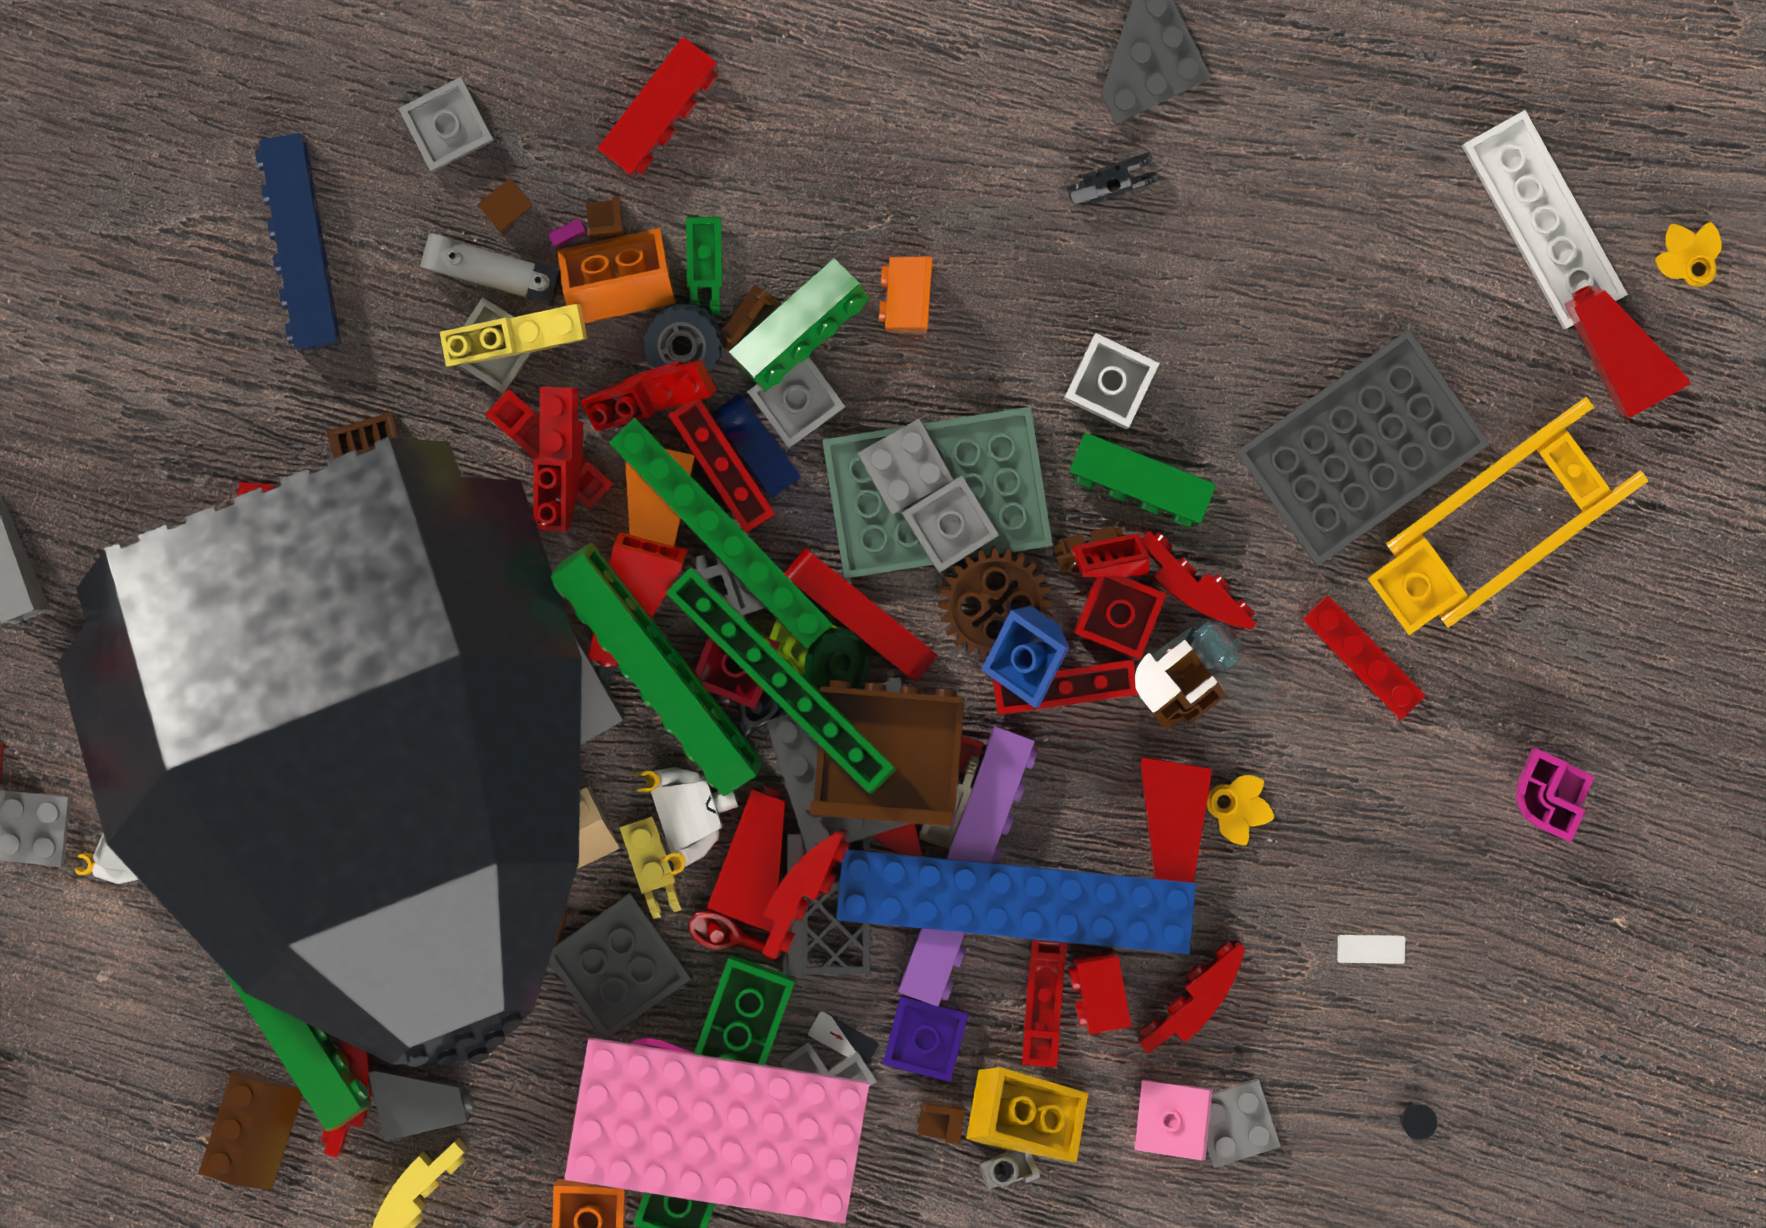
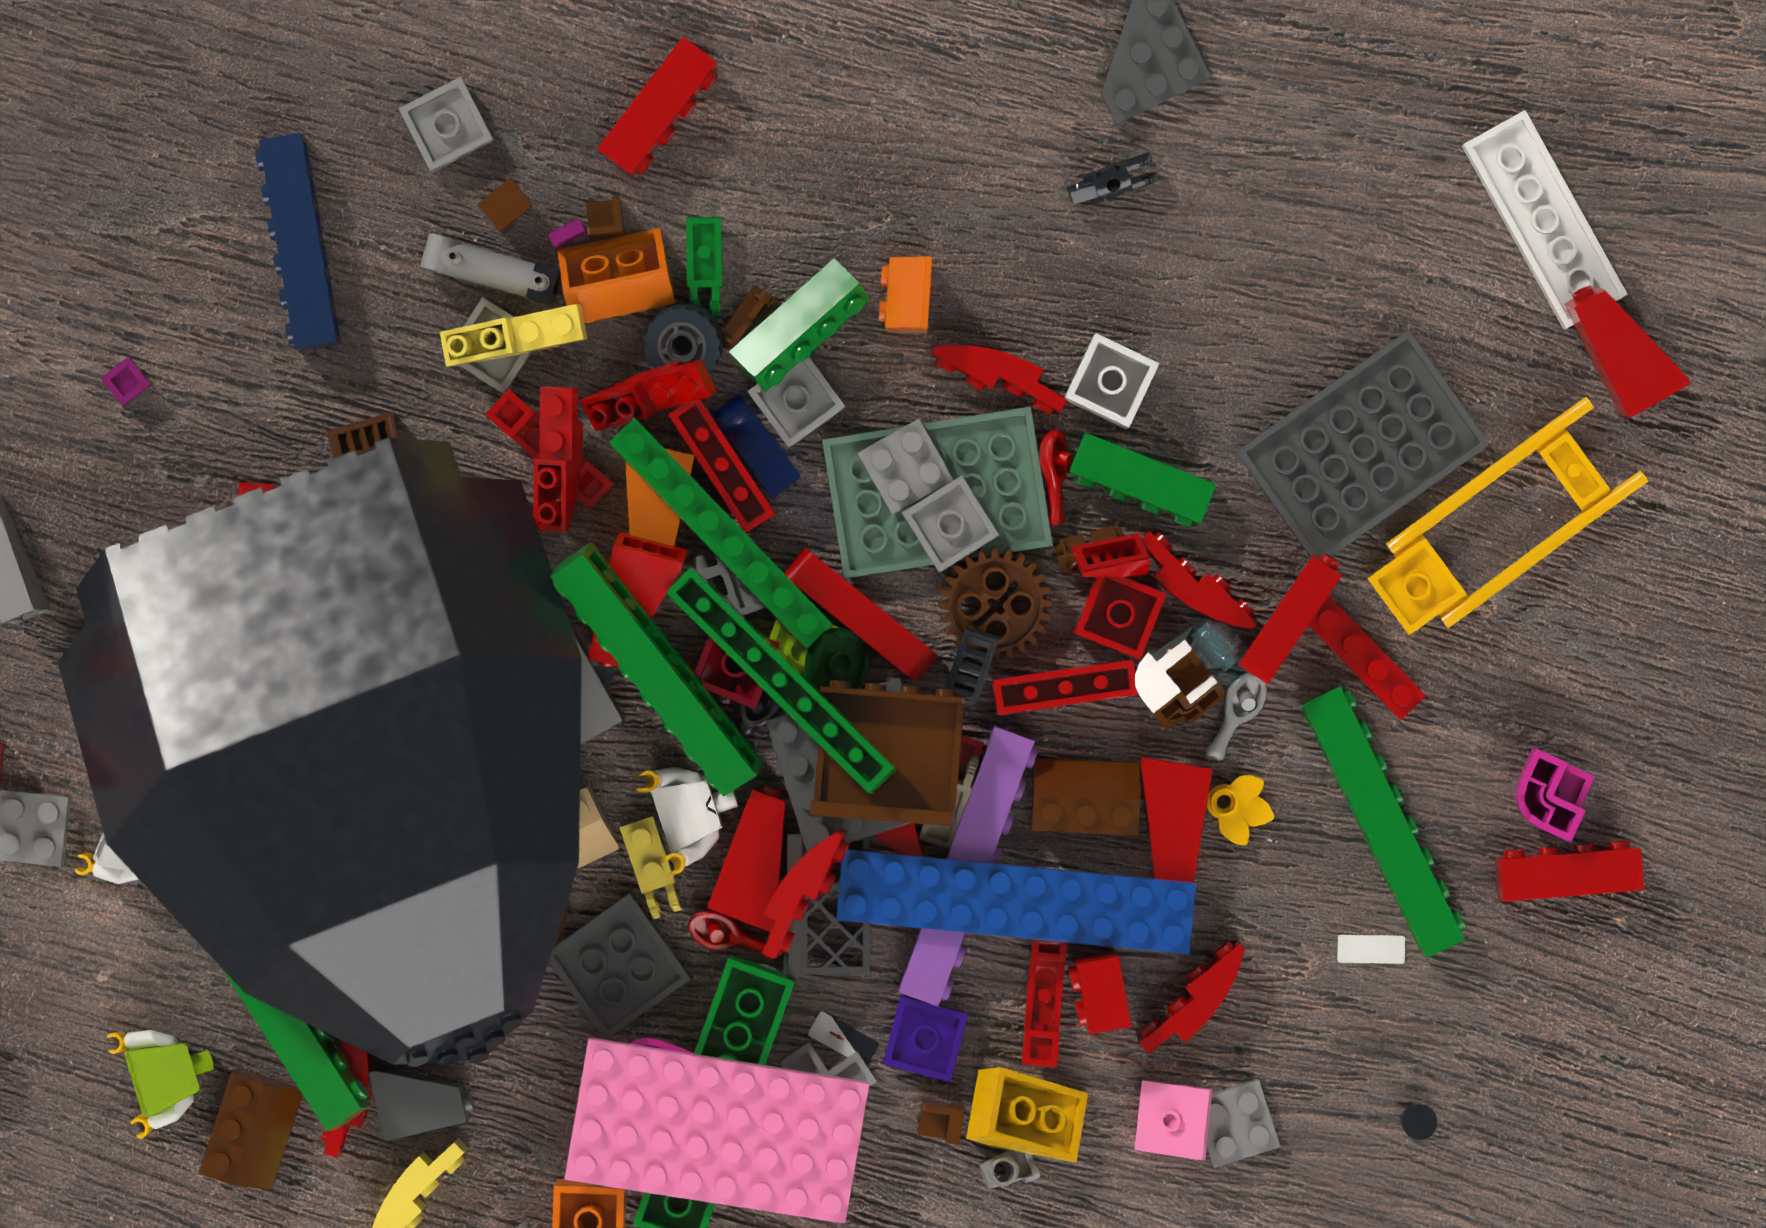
blue slope [981,606,1069,708] -> none
yellow plate [1654,222,1722,287] -> none
none -> magenta plate [100,357,152,407]
none -> lime torso [107,1030,214,1138]
none -> red slope [931,345,1067,415]
none -> black slope [945,626,999,705]
none -> reddish brown slope [1031,758,1140,835]
none -> red piece [1039,429,1073,527]
none -> light grey piece [1205,672,1267,761]
none -> red slope [1238,552,1344,685]
none -> green brick [1299,685,1466,958]
none -> red brick [1494,840,1644,902]

